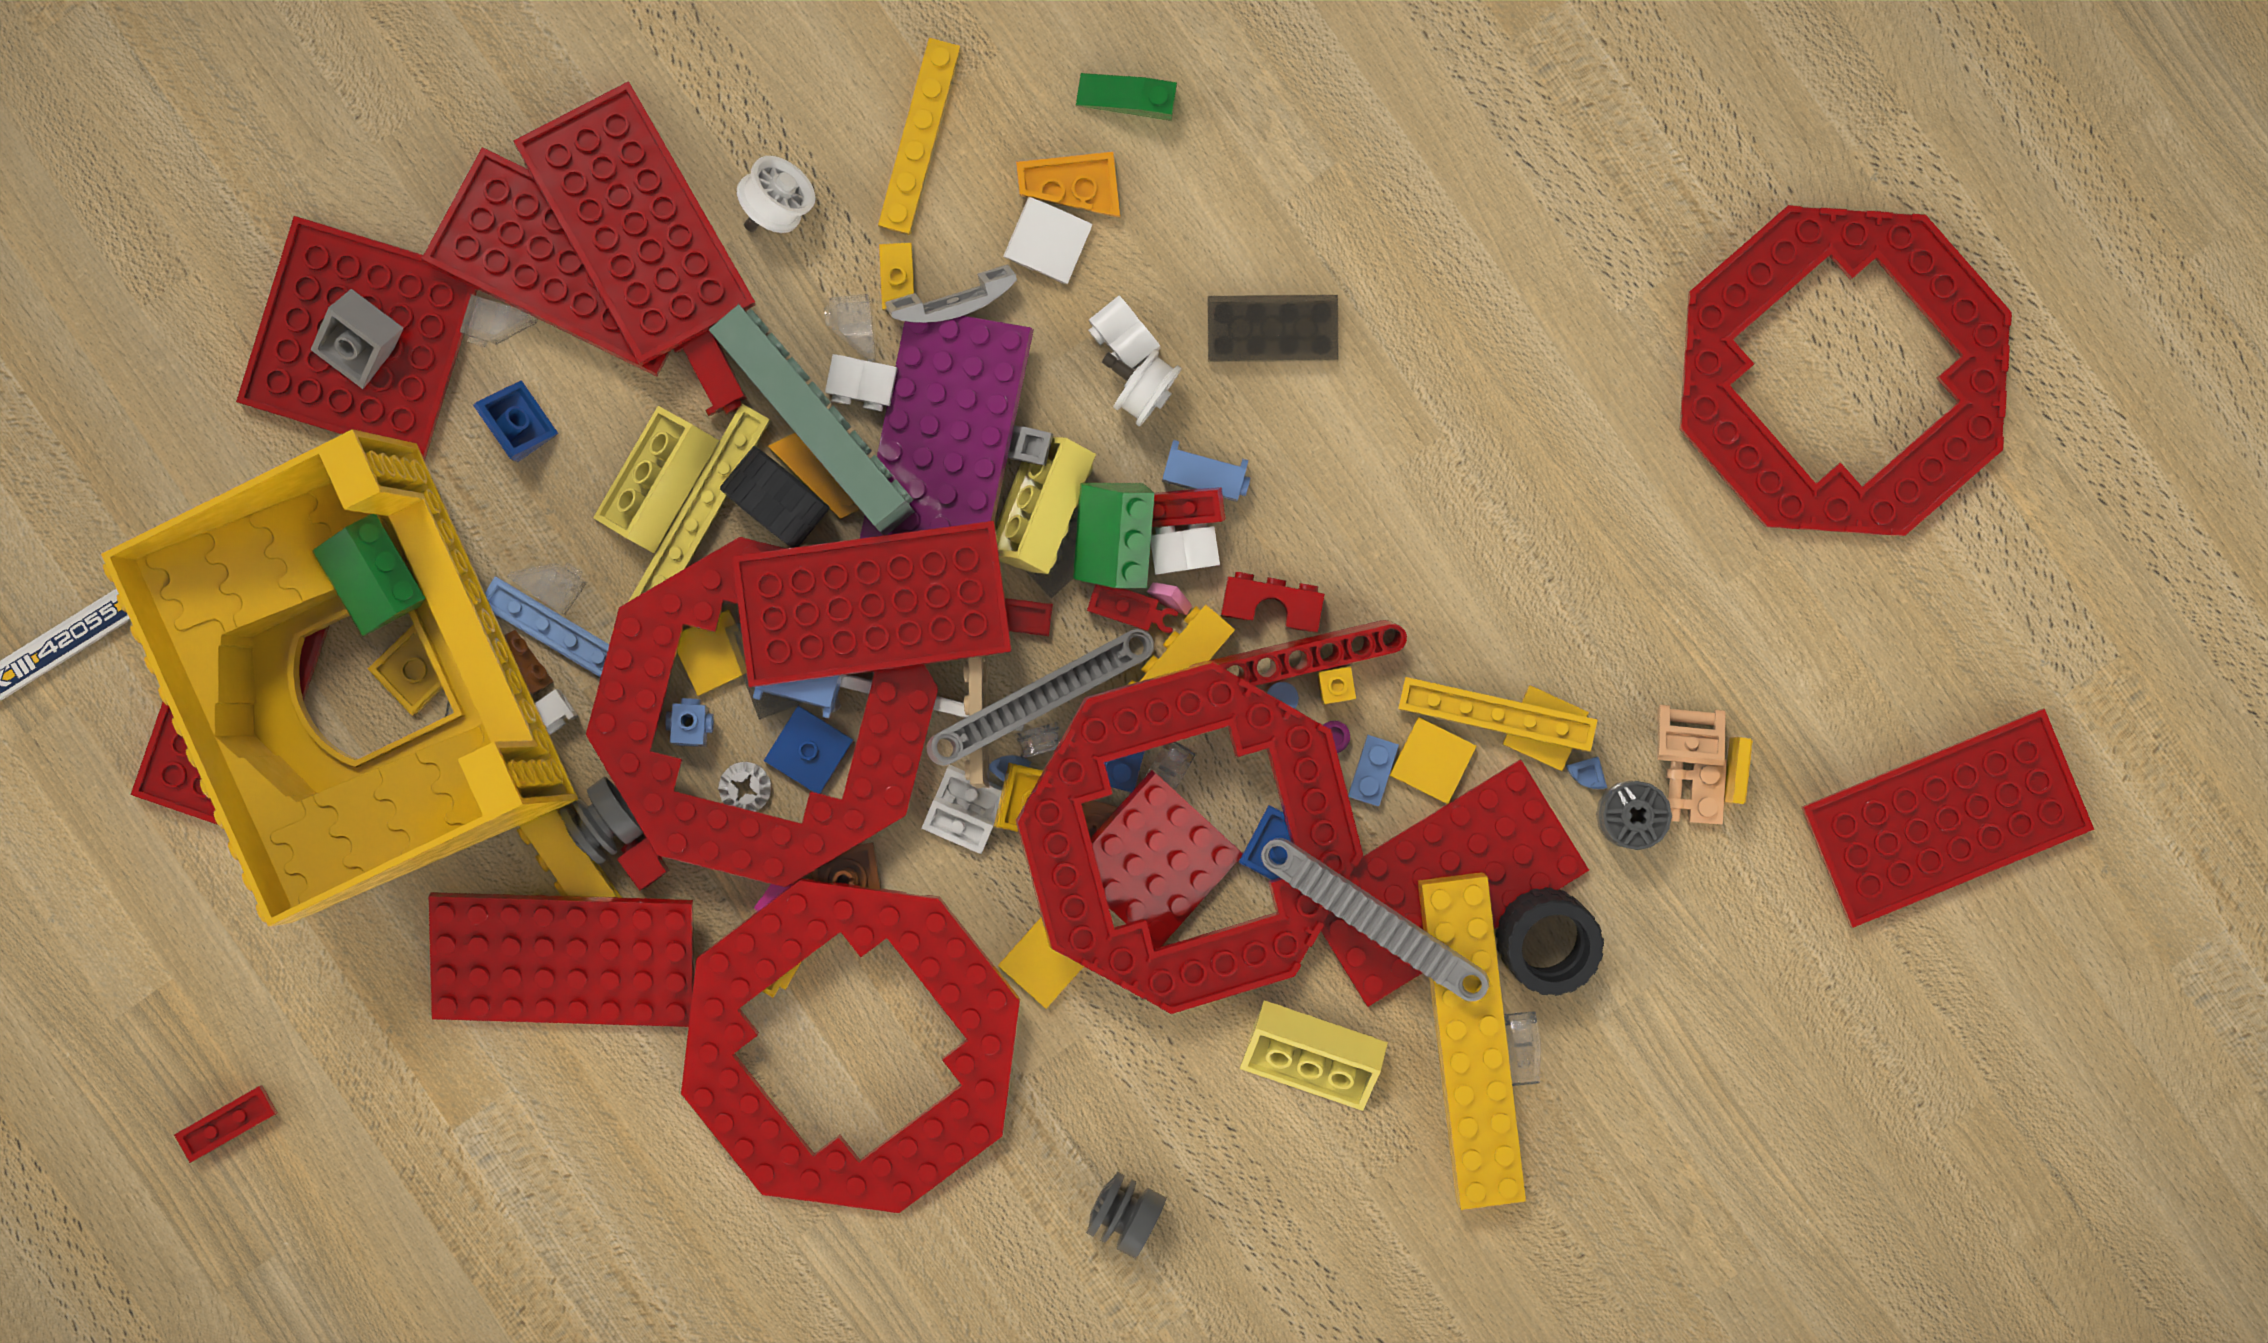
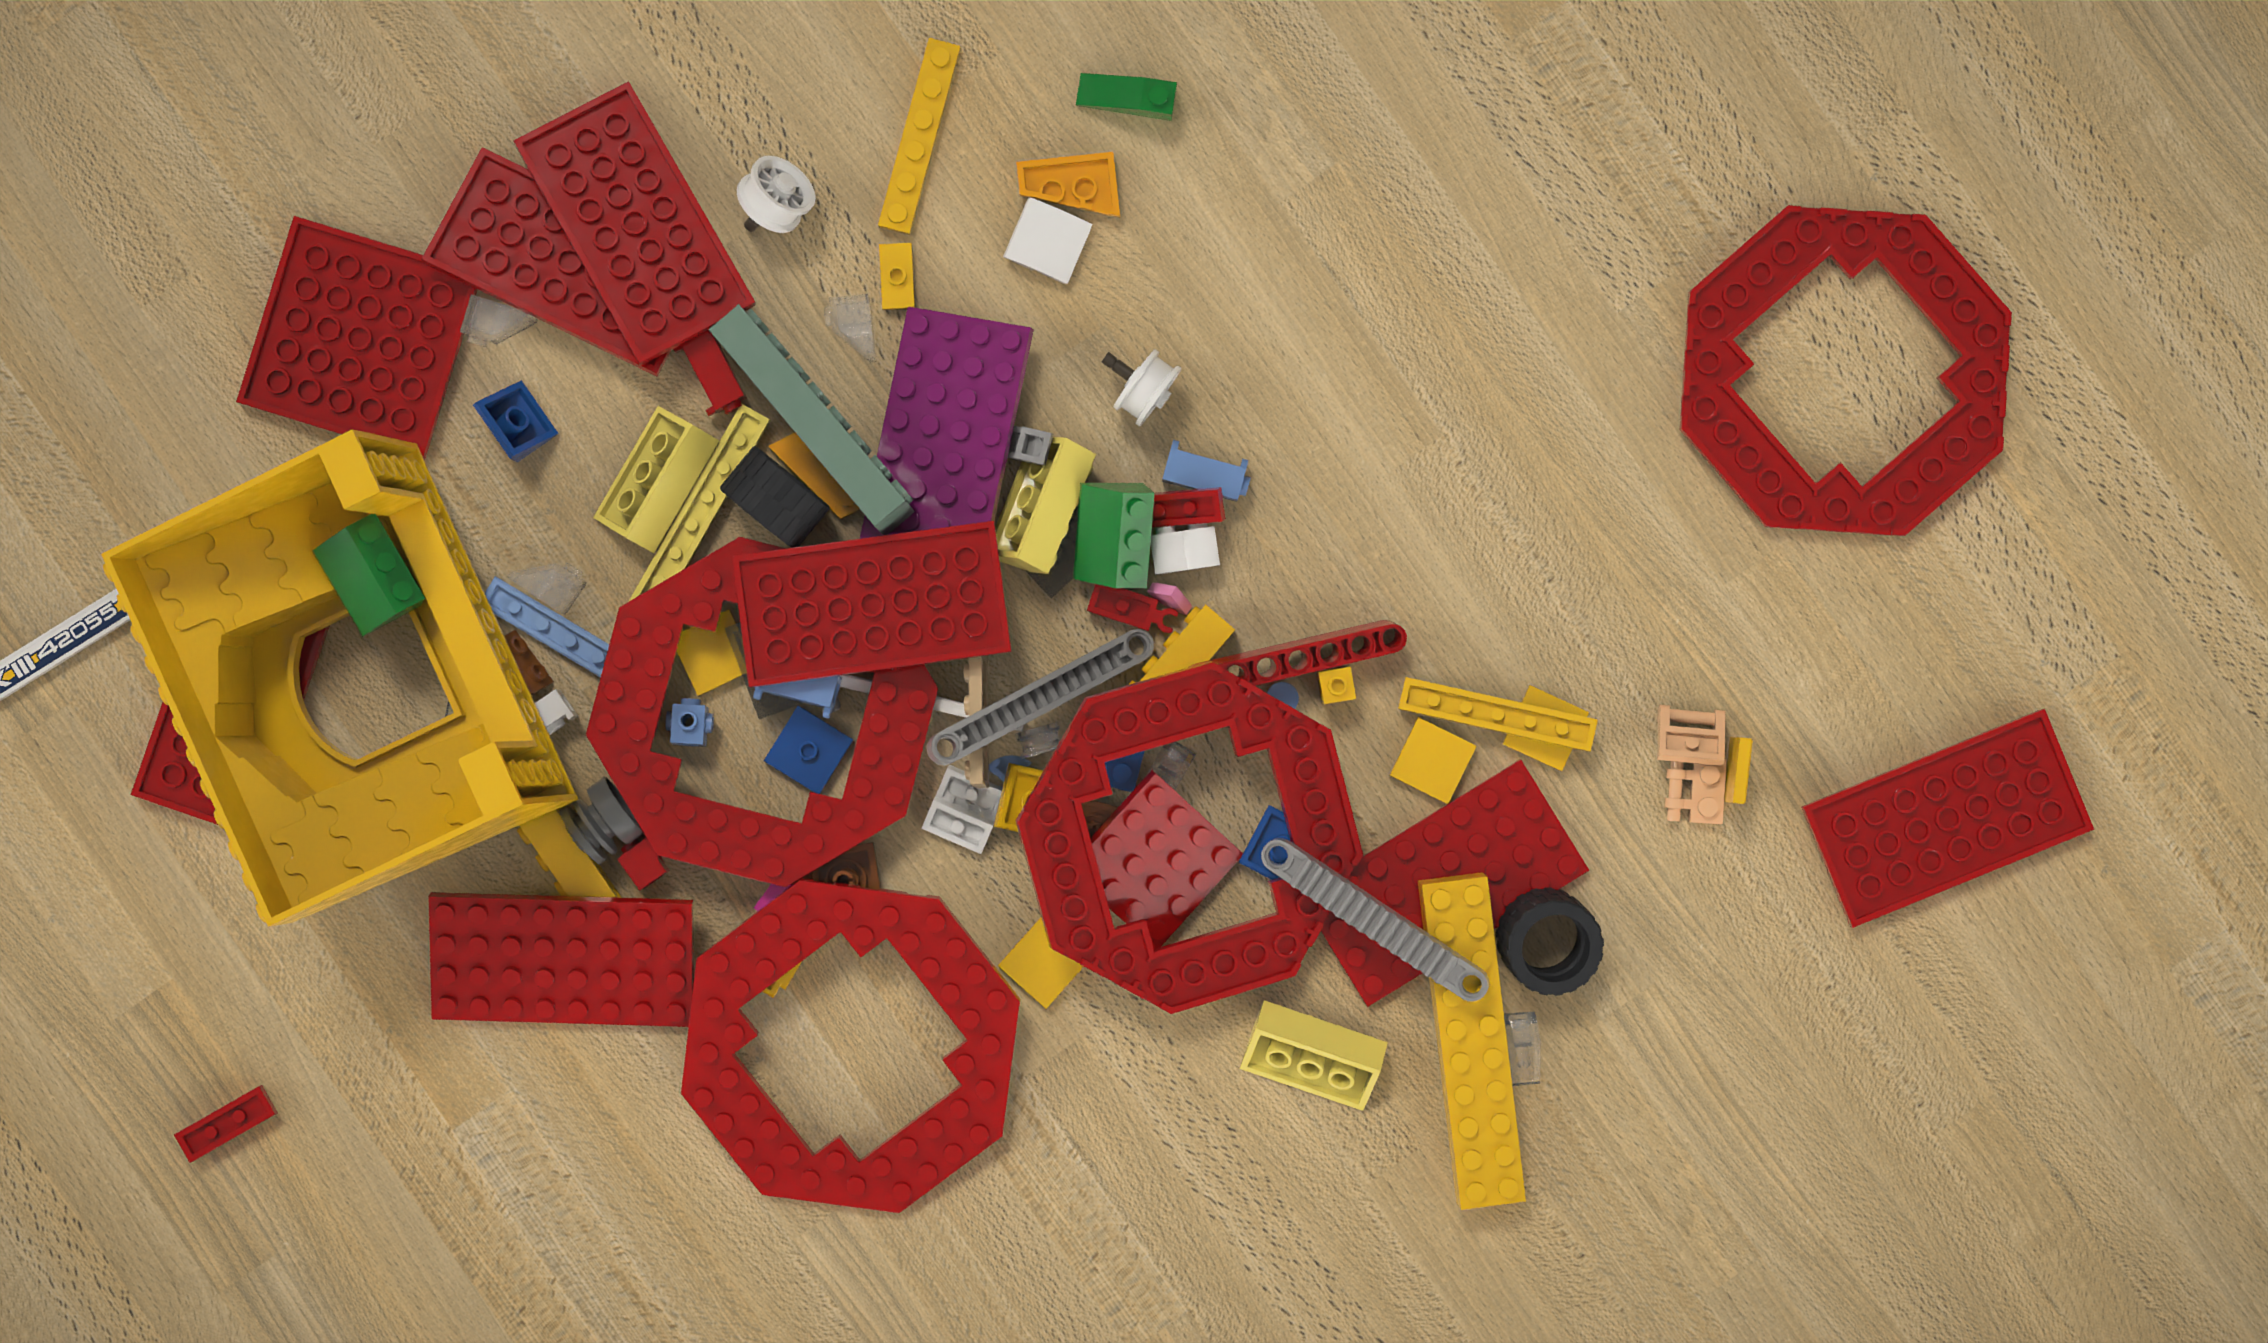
light grey slope [311,289,403,389] -> none
yellow tile [367,624,443,716] -> none
white gear [718,762,771,812] -> none
white brick [825,354,898,412] -> none
light grey slope [885,265,1017,323] -> none
red tile [1005,598,1053,637] -> none
dark grey wheel [1086,1171,1167,1259] -> none
white brick [1088,295,1161,370] -> none
clear smoke plate [1207,295,1338,362] -> none
red arch [1220,572,1325,633] -> none
magenta plate [1323,721,1350,753] -> none
medium blue plate [1348,735,1399,807] -> none
medium blue tile [1566,757,1607,789] -> none
dark grey wheel [1596,780,1672,850] -> none

